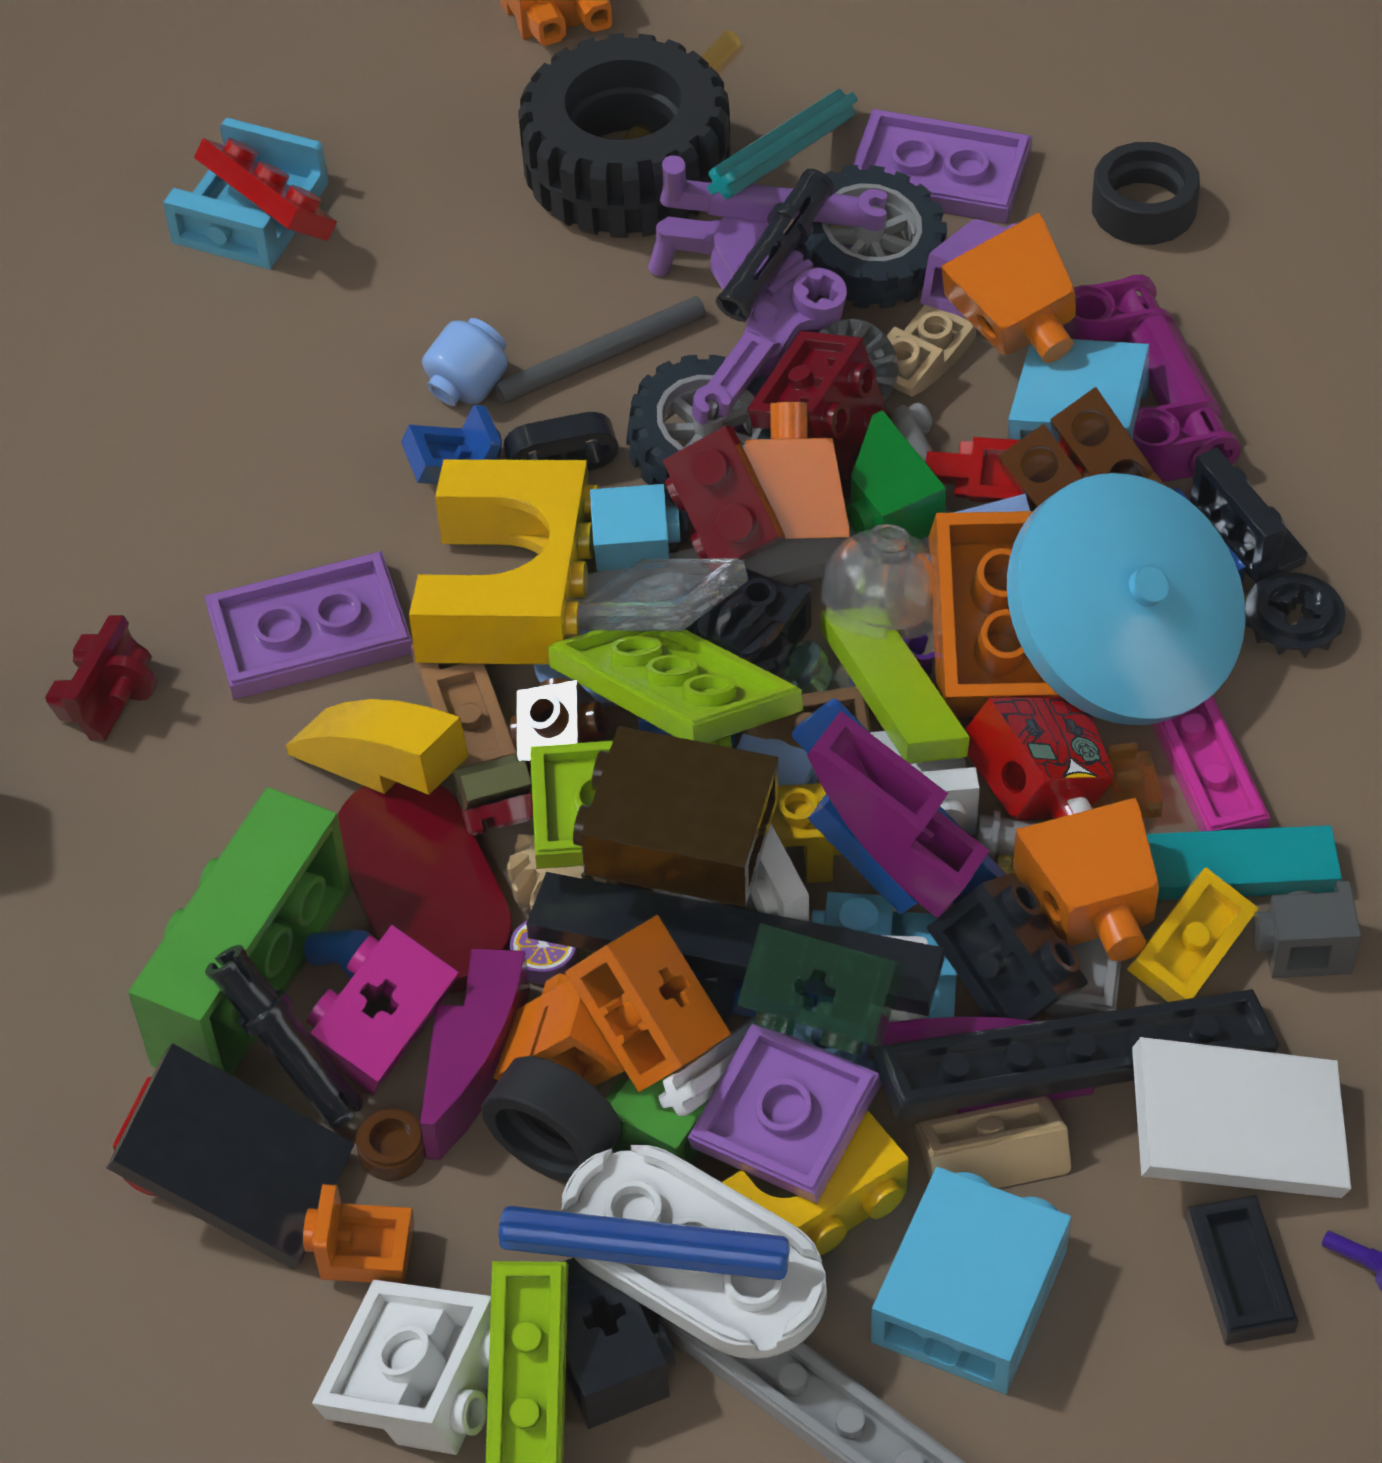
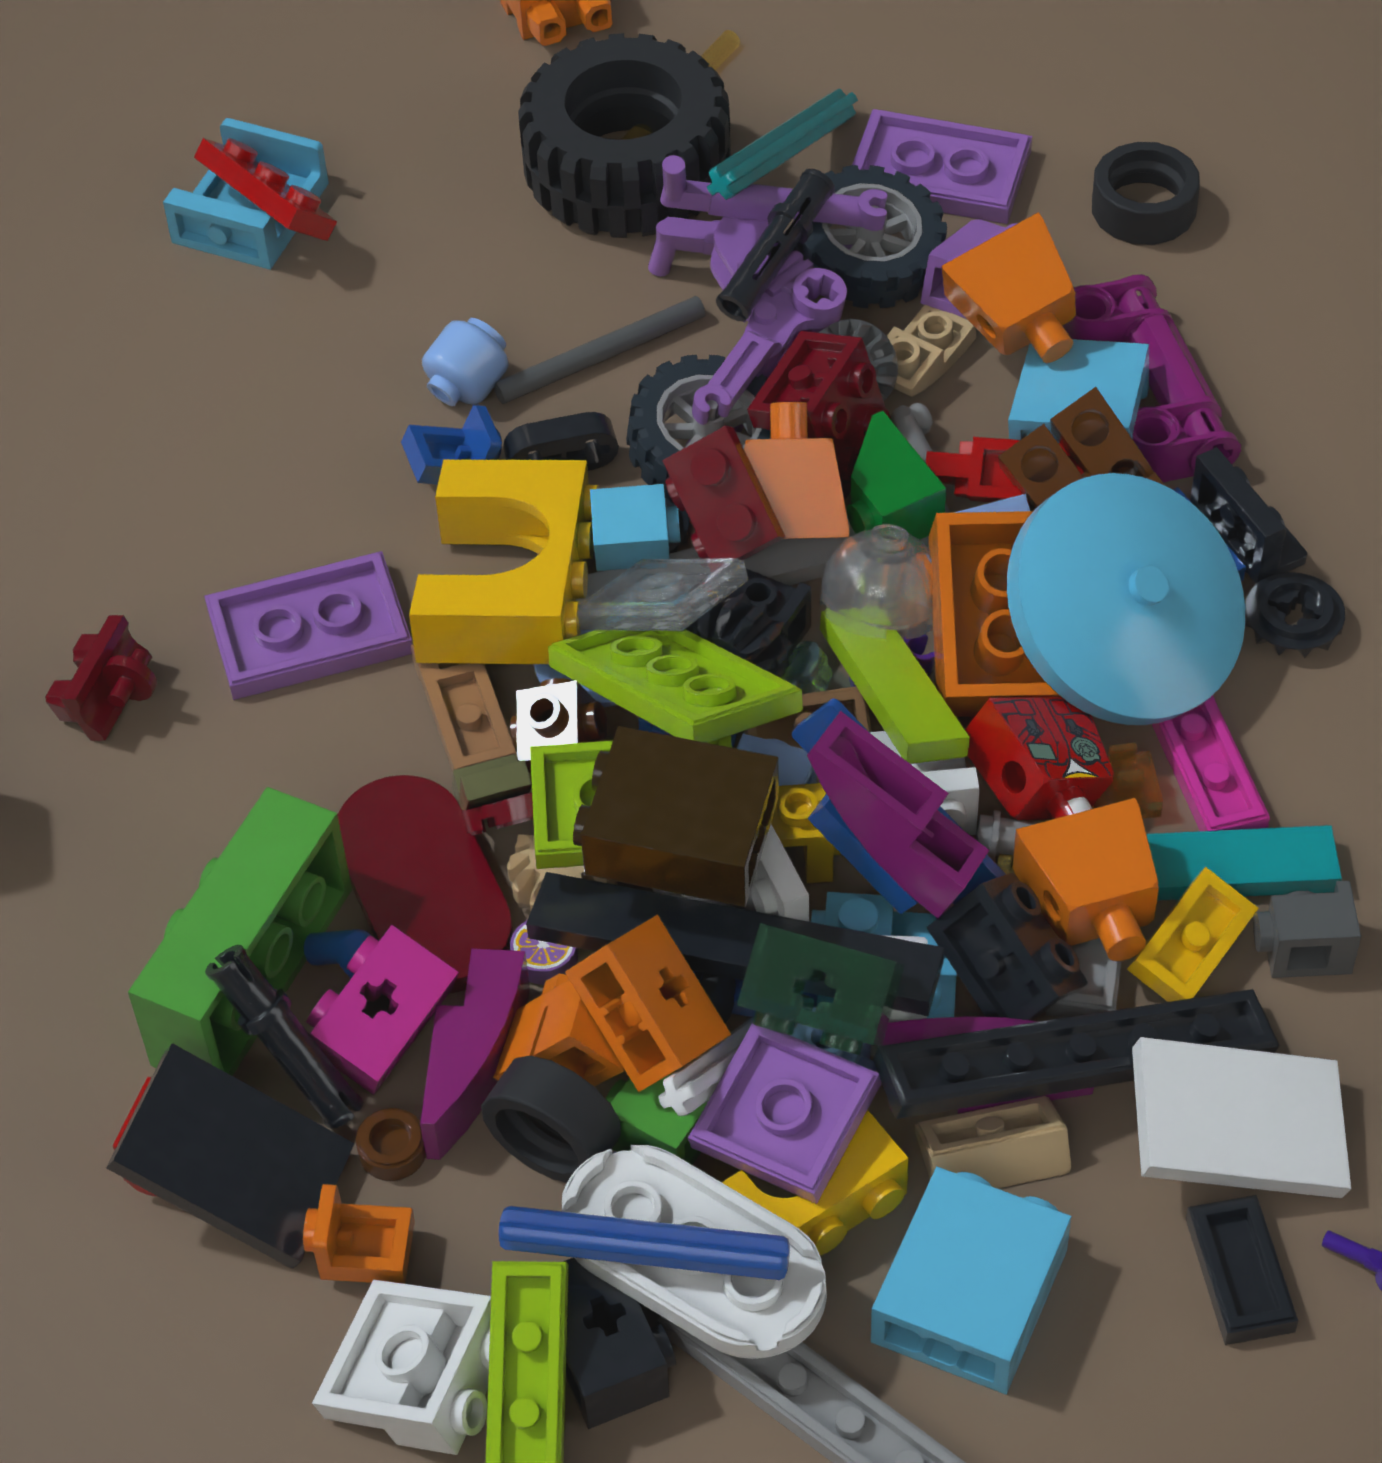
yellow slope [285,699,469,795] -> none

